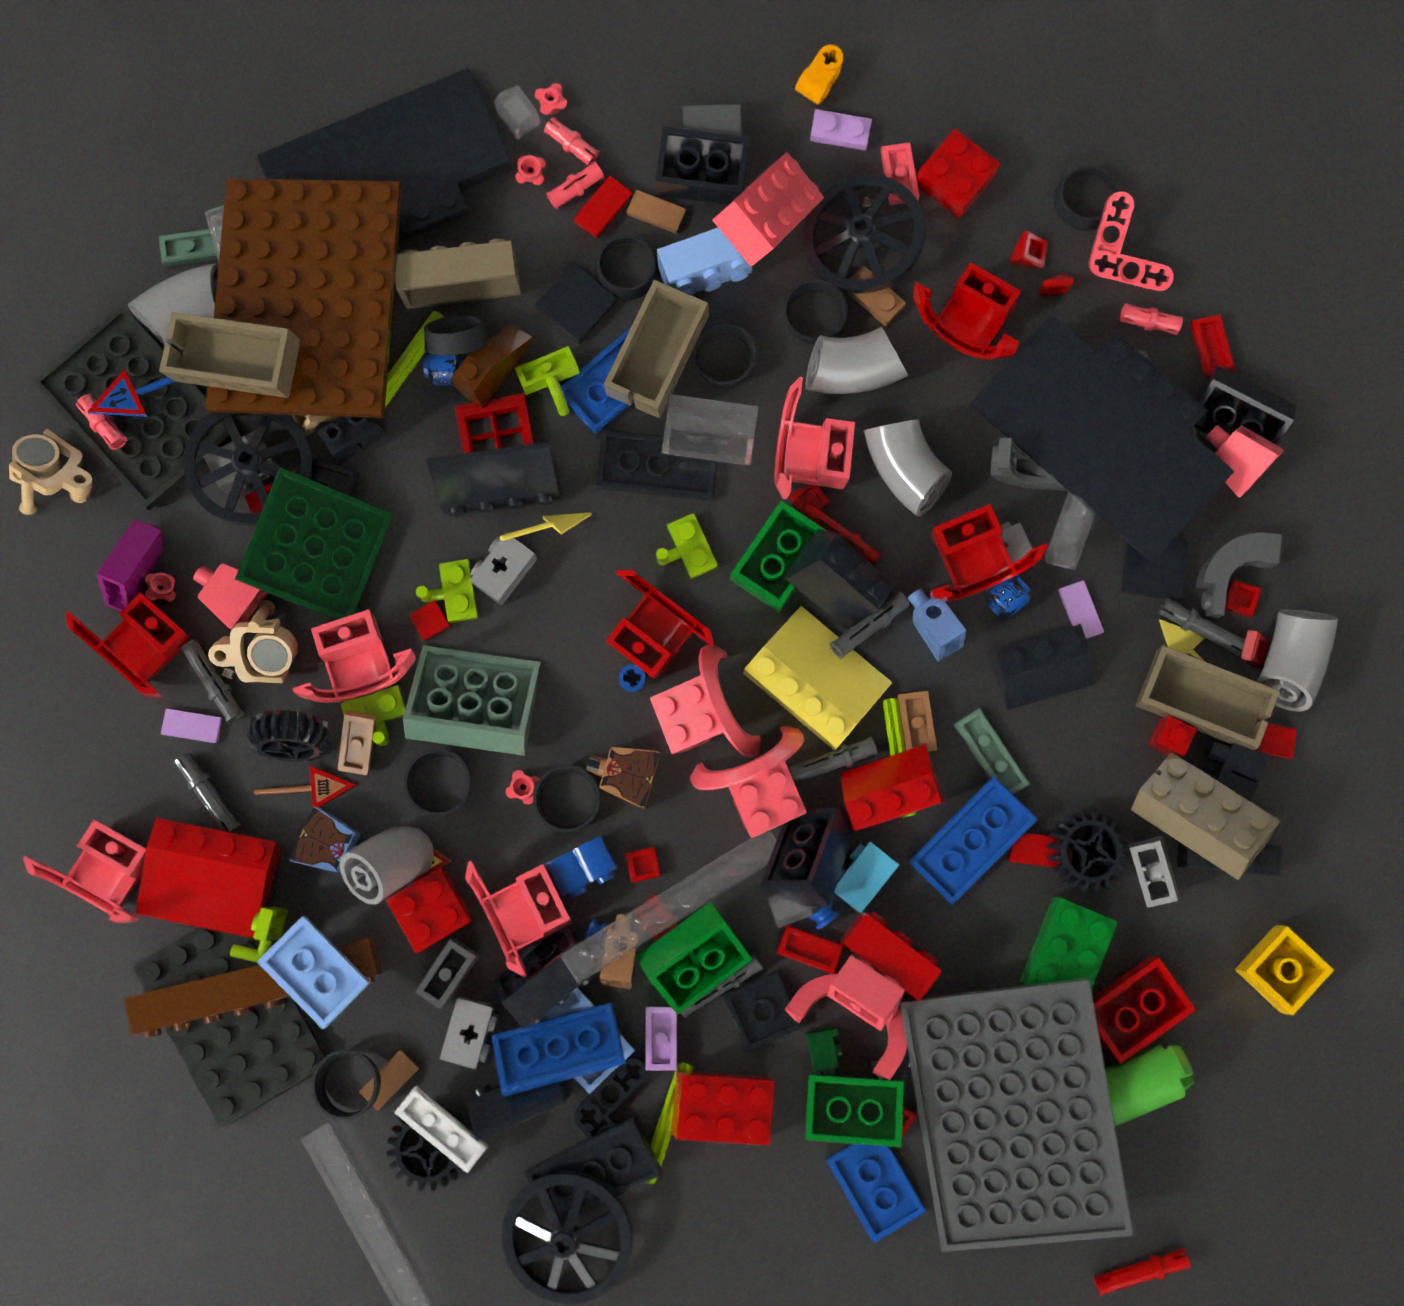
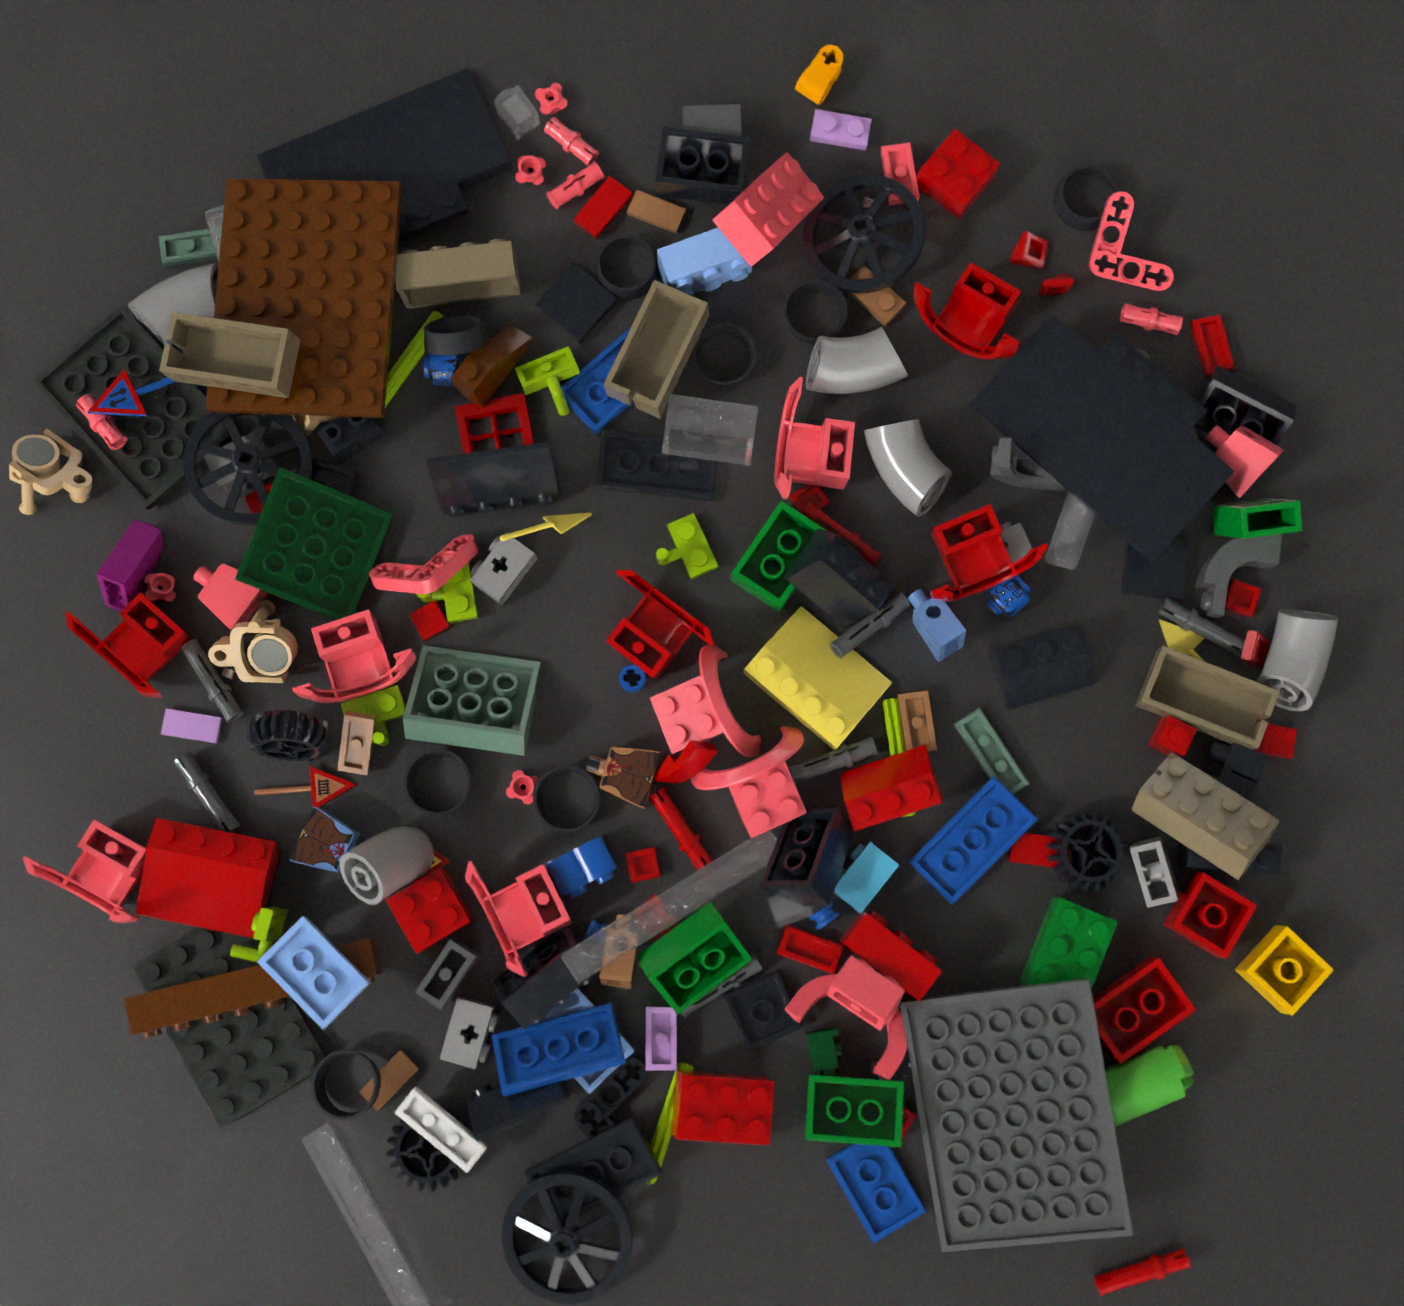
lavender piece [1058,580,1104,639] -> none
none -> coral beam [369,534,479,594]
none -> red pin [648,787,715,873]
none -> red slope [654,740,718,784]
none -> red brick [1163,872,1257,959]
none -> green brick [1212,498,1302,539]

